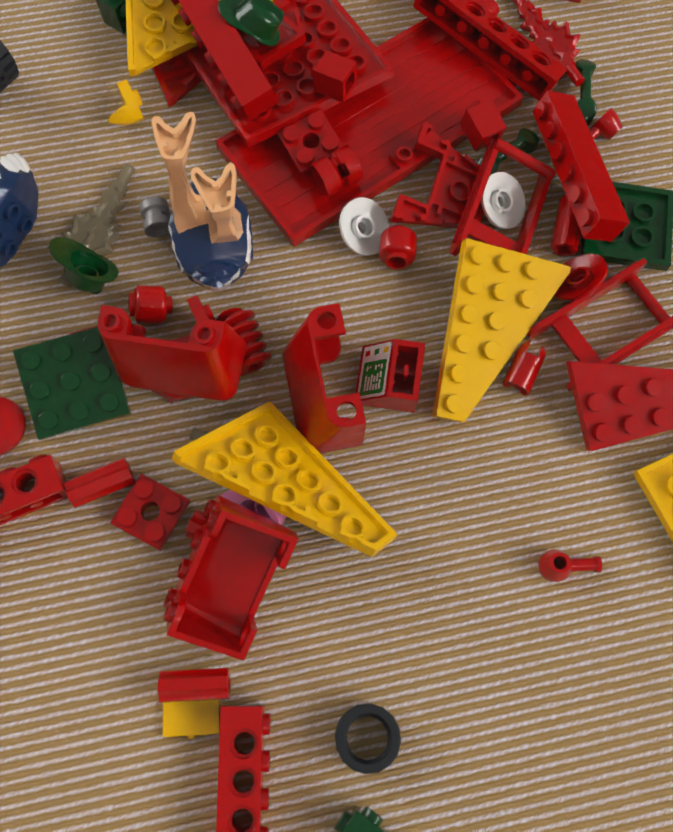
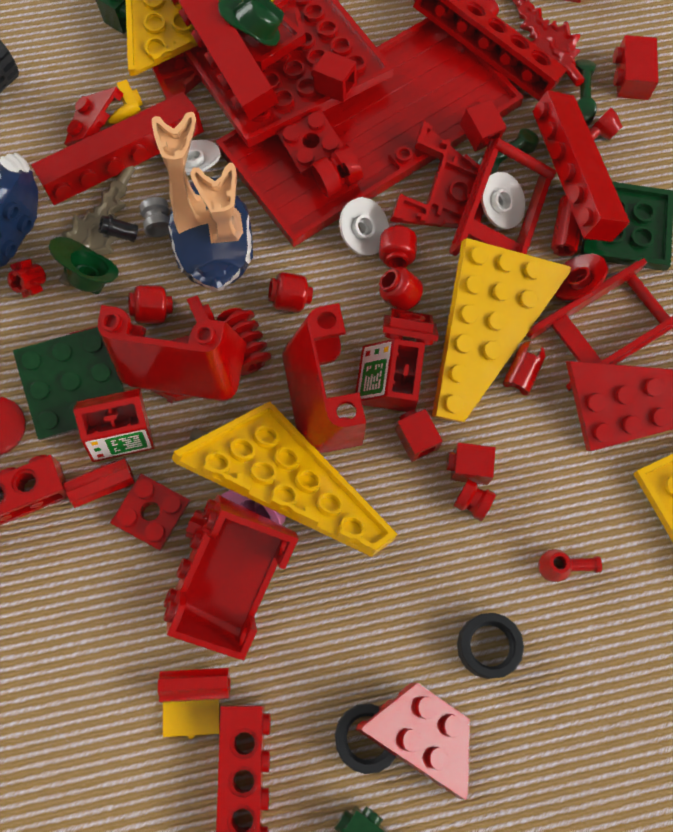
none -> red gear [7,258,46,298]
none -> red brick [31,92,204,205]
none -> red wing [64,86,123,147]
none -> red slope [73,388,155,462]
none -> black pin [98,214,138,242]
none -> white dish [185,140,221,175]
none -> red head [268,272,313,313]
none -> wing [356,682,470,800]
none -> red head [379,267,423,311]
none -> red piece [383,308,439,345]
none -> red brick [395,409,443,462]
none -> red brick [446,442,496,485]
none -> red wheel [453,479,497,522]
none -> black tyre [457,613,524,679]
none -> red brick [613,35,659,100]

